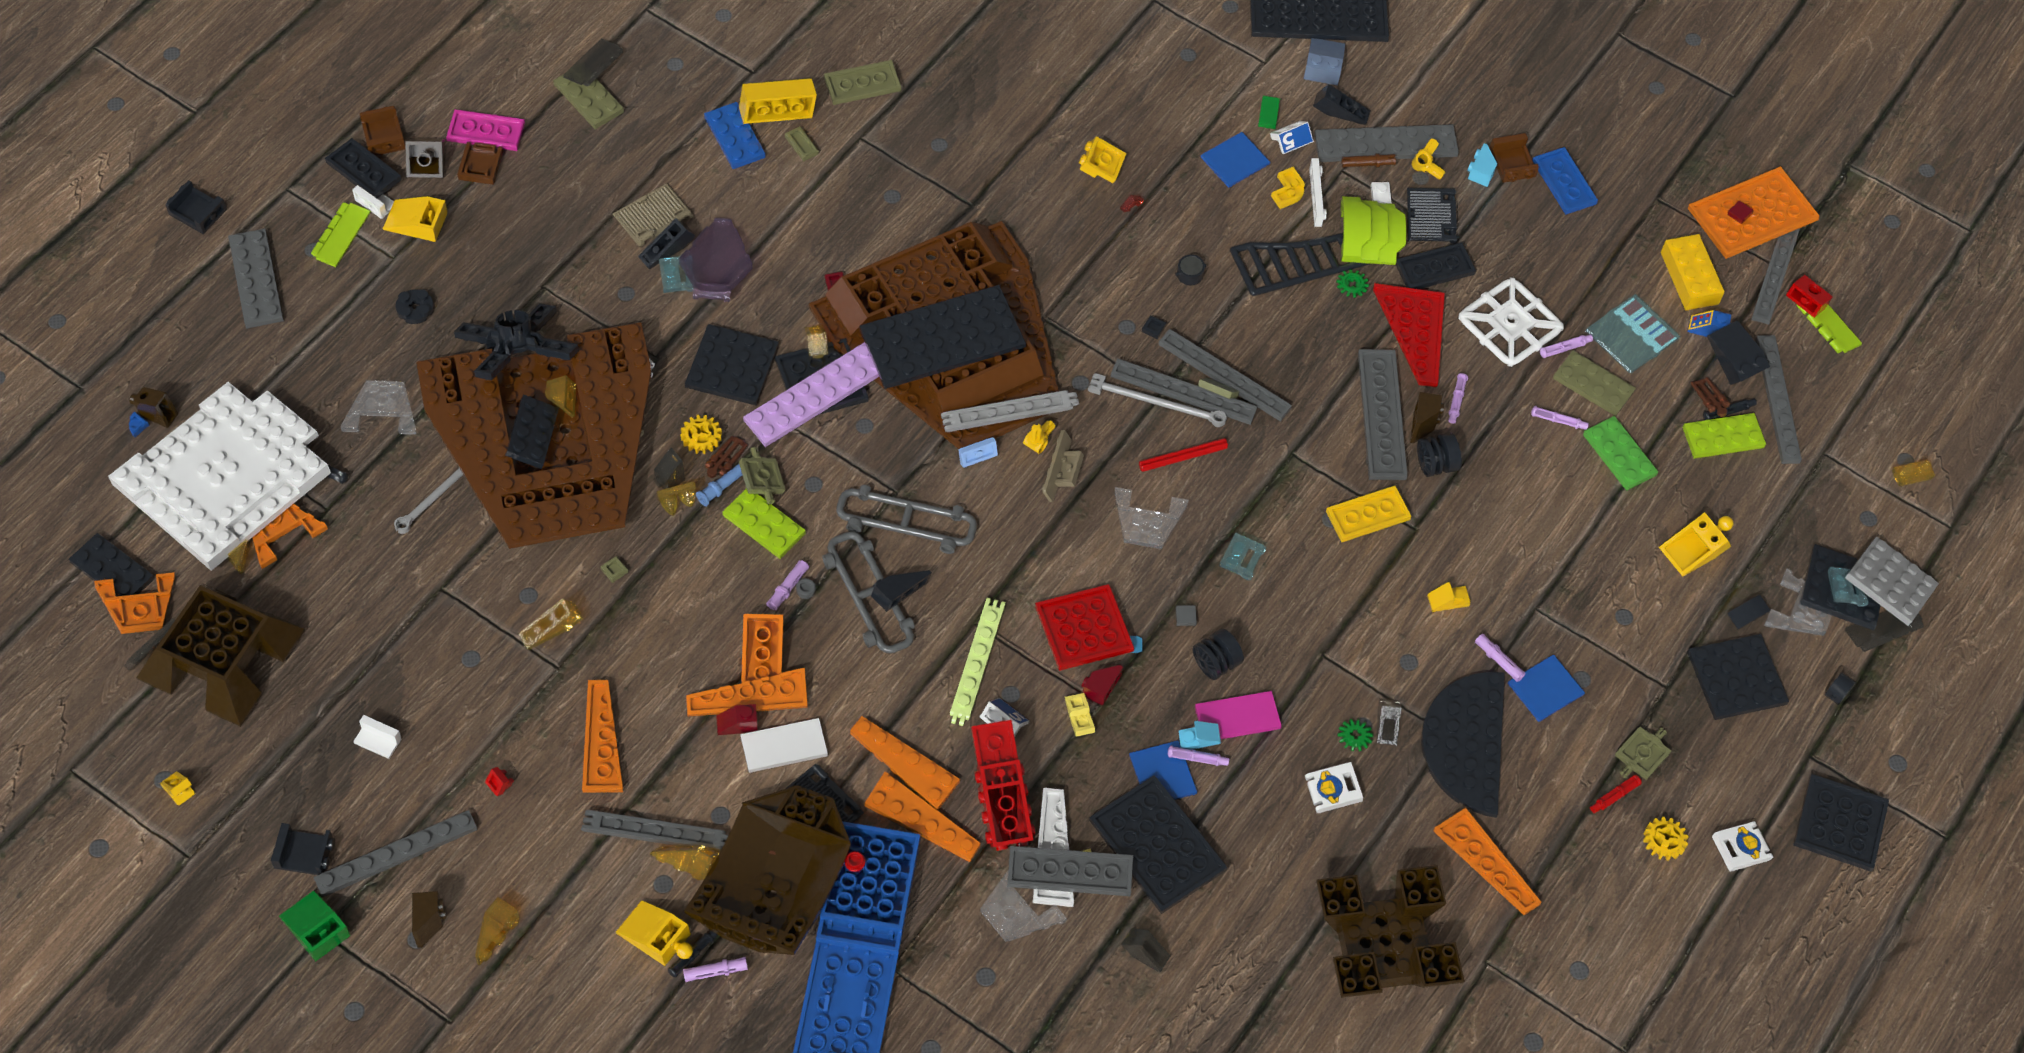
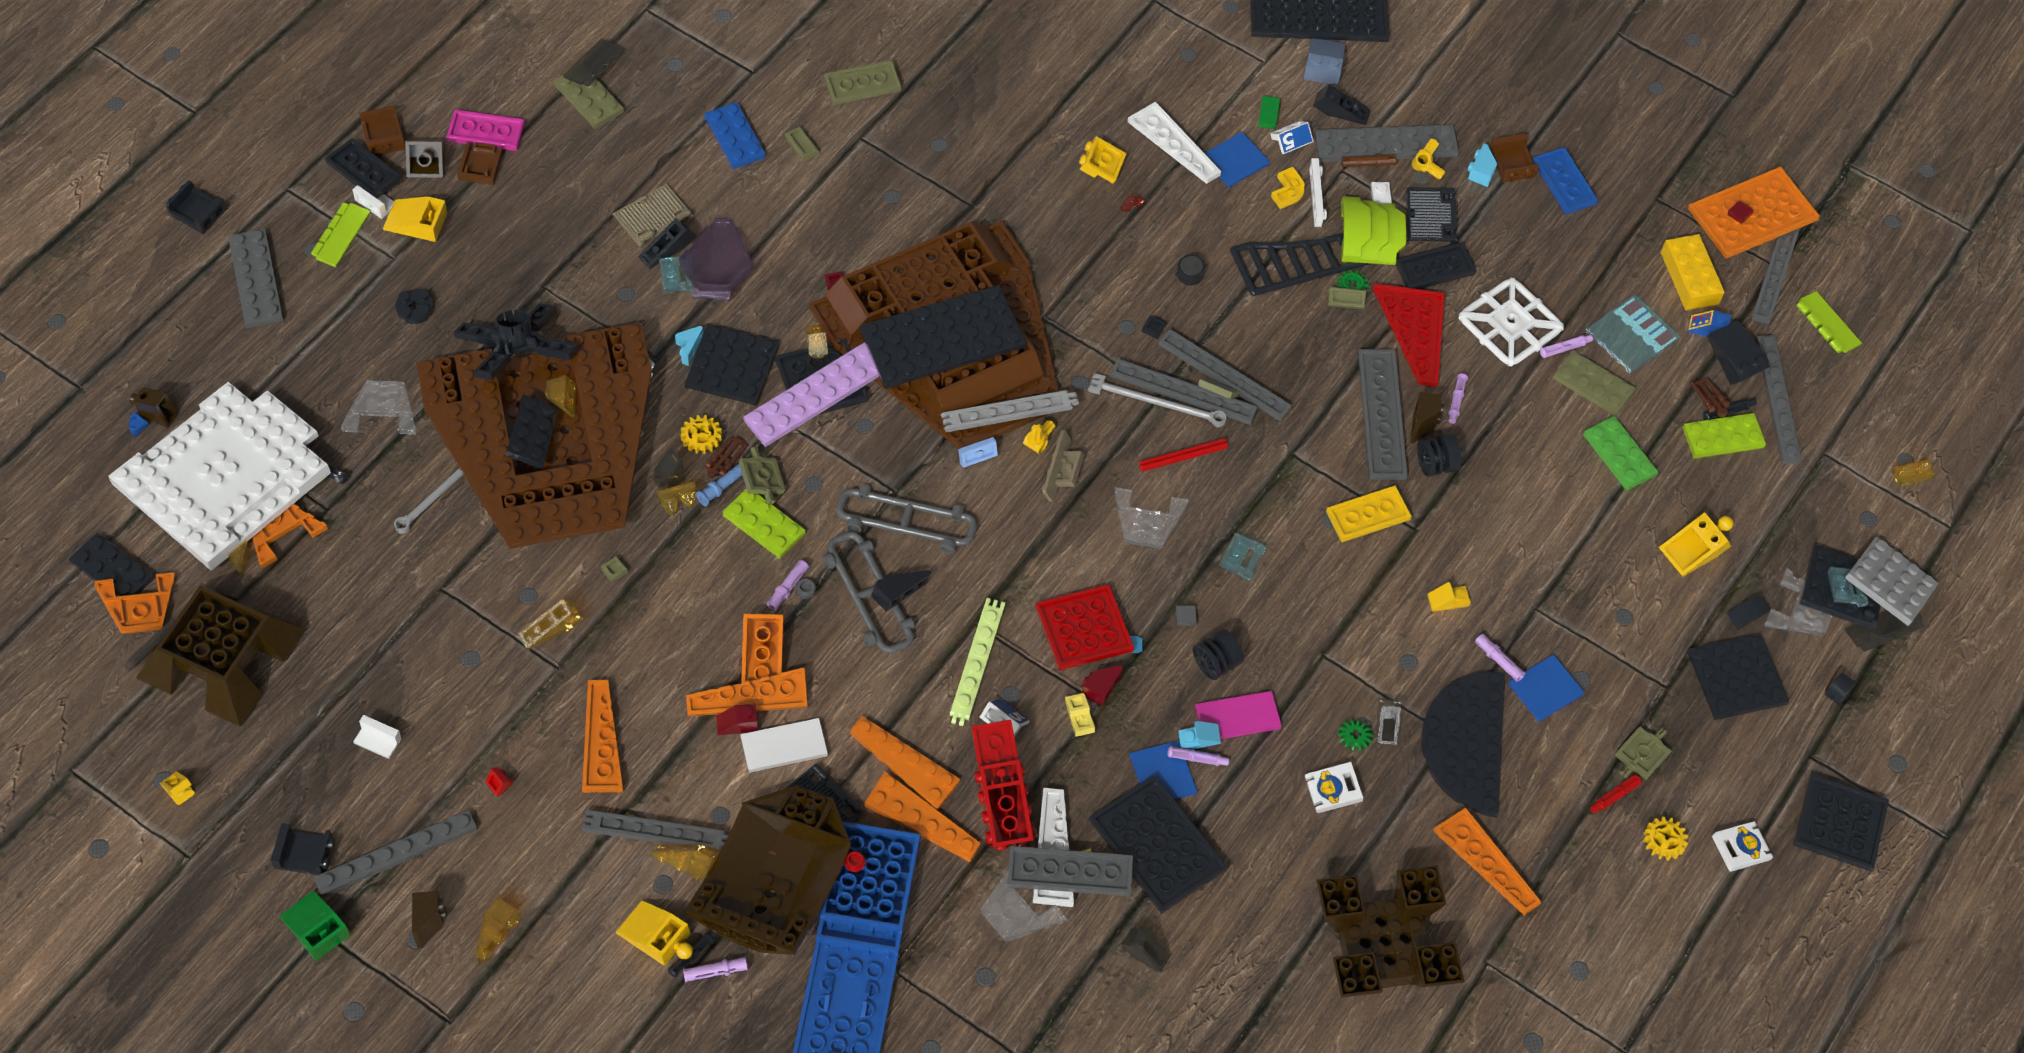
yellow brick [739,79,817,124] -> none
lavender piece [1531,406,1589,430] -> none
red brick [1786,275,1833,318] -> none
none -> medium azure slope [675,326,704,366]
none -> white wing [1128,102,1221,184]
none -> olive tile [1328,287,1366,310]

